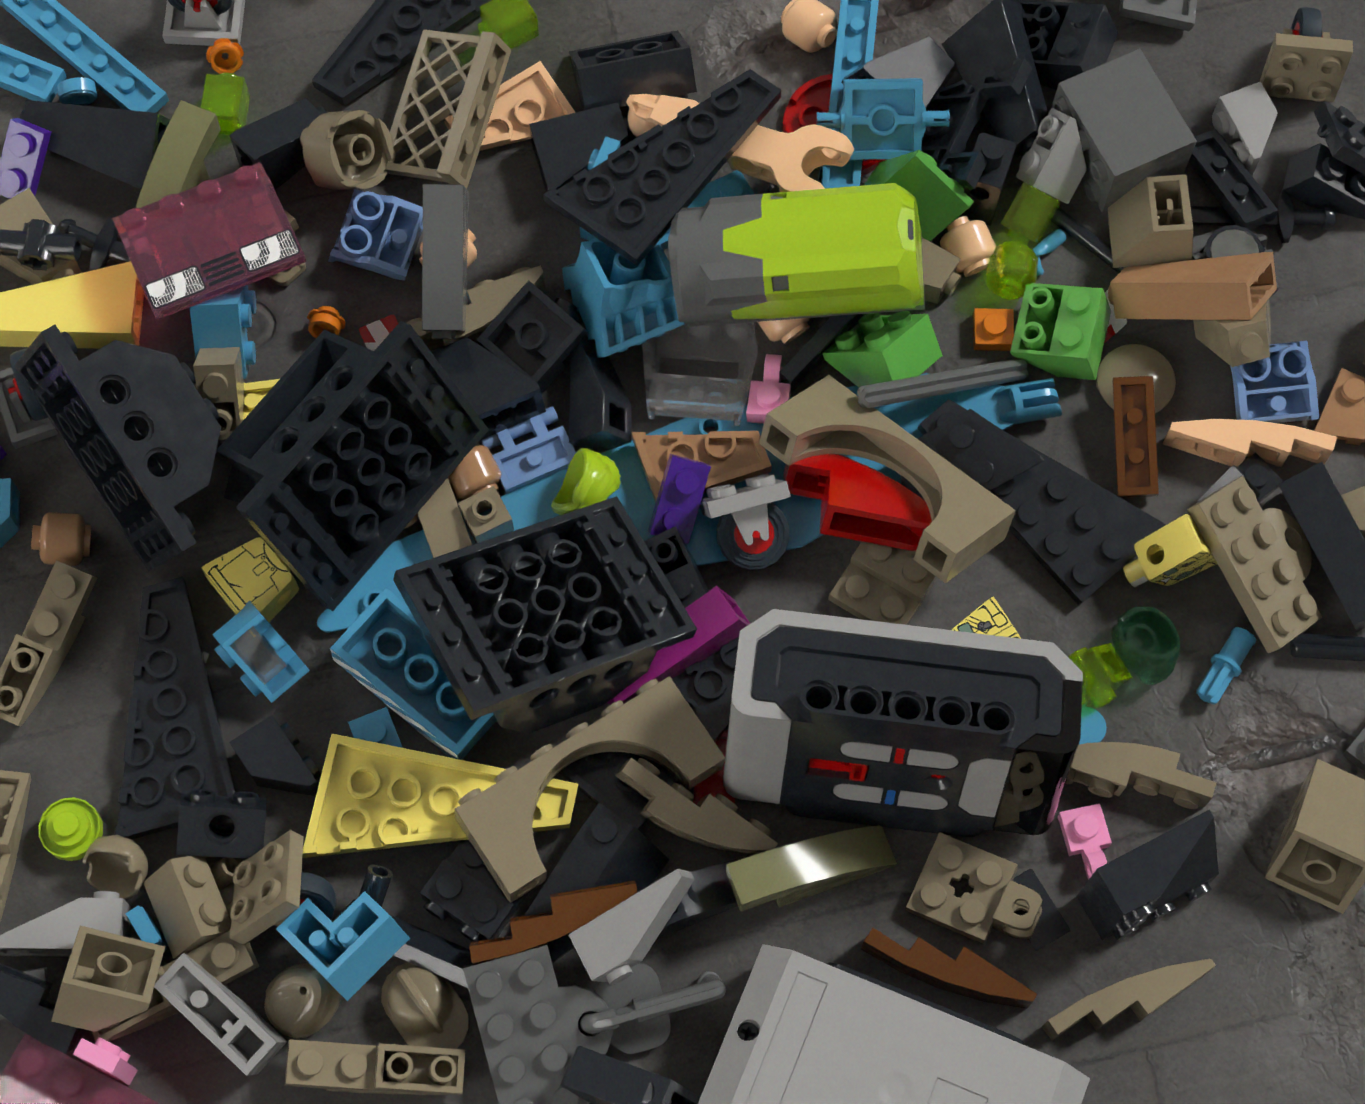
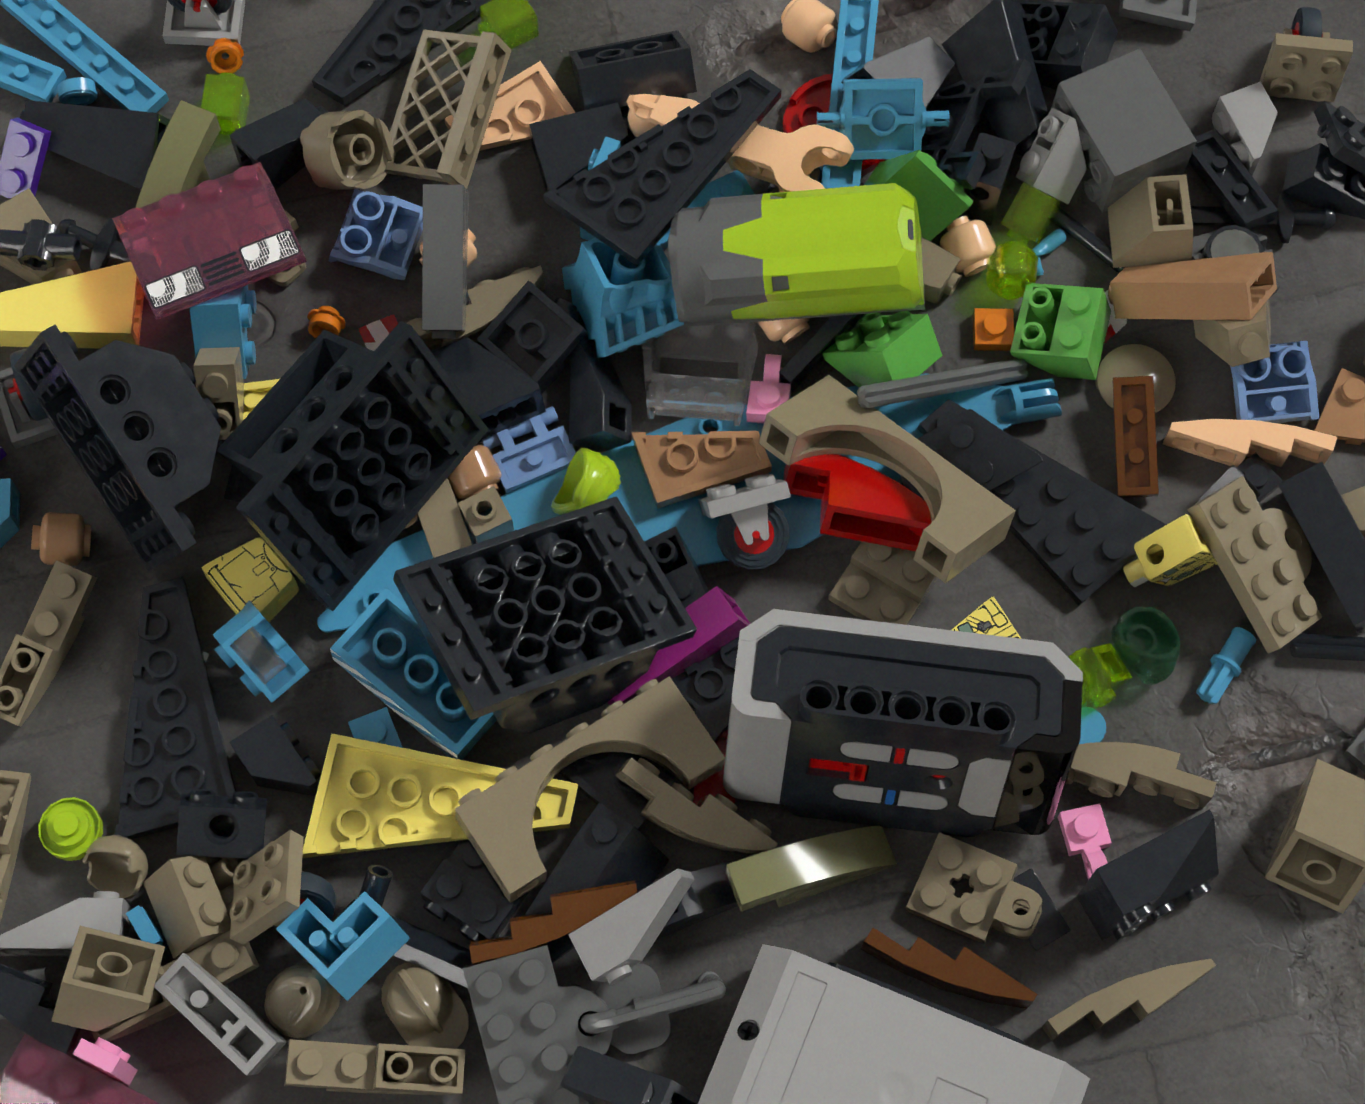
dark purple plate [648,454,711,544] -> none

